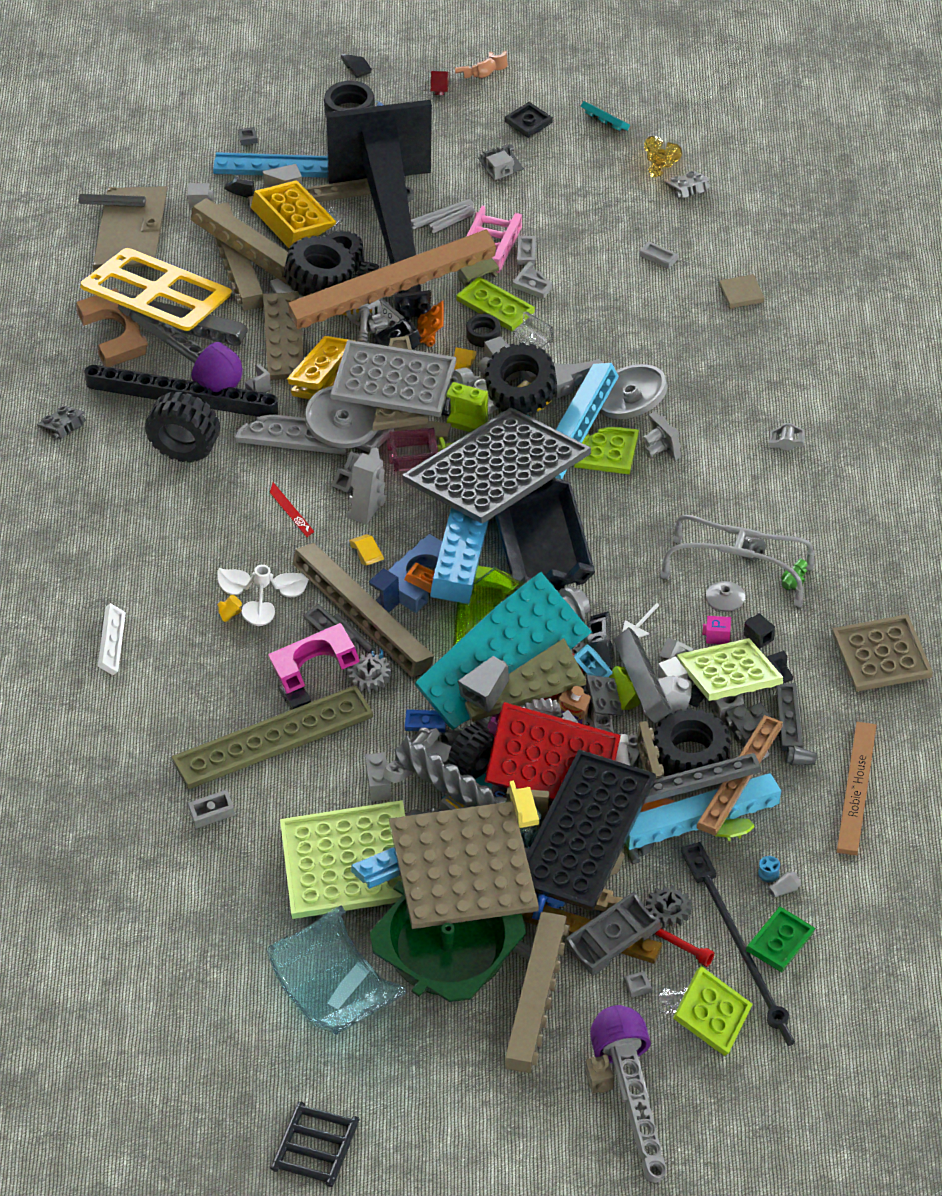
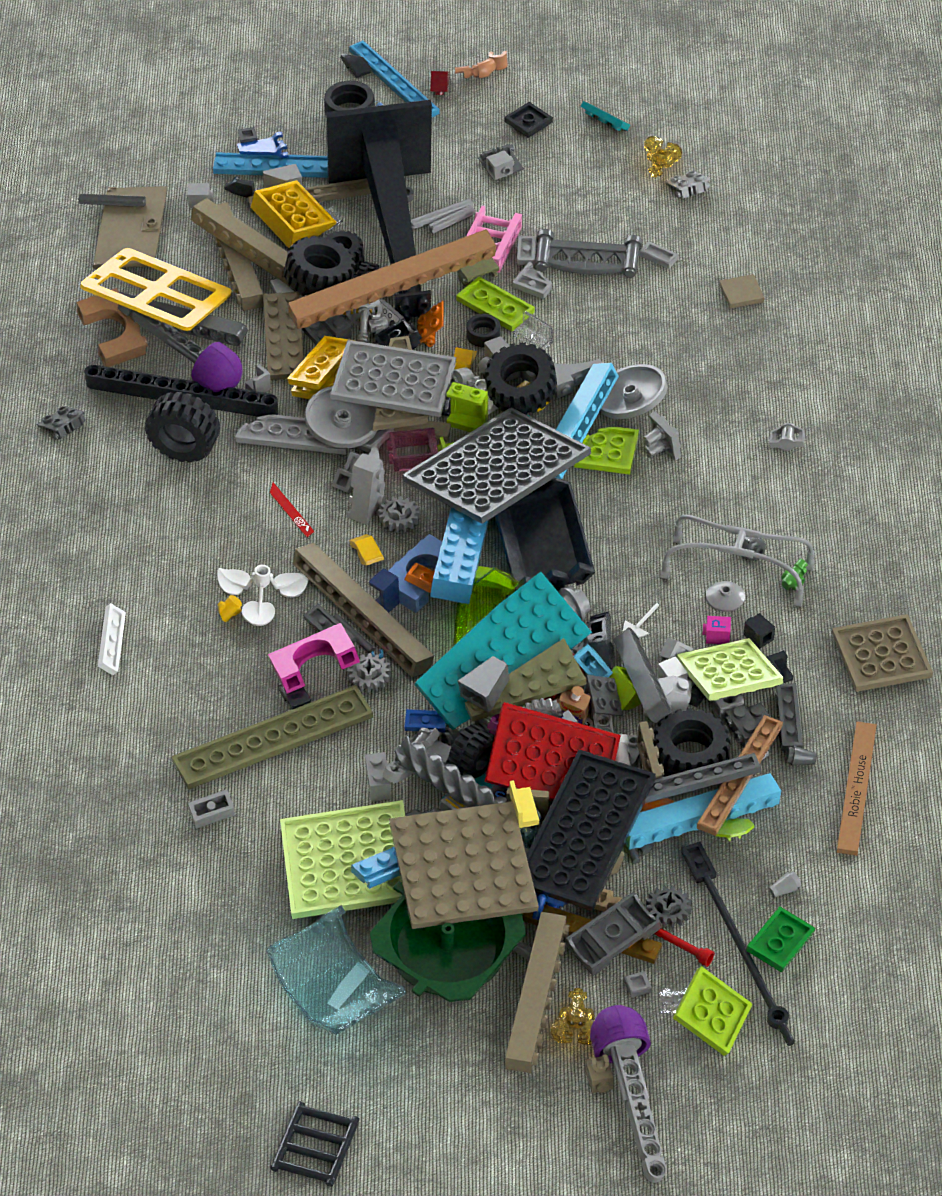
dark azure wheel [758,856,780,883] -> none
none -> flag [237,132,289,158]
none -> dark grey plate [302,314,353,345]
none -> dark azure tile [349,40,440,117]
none -> light grey gear [378,496,420,532]
none -> dark grey piece [535,229,642,278]
none -> clear yellow animal [550,988,595,1045]

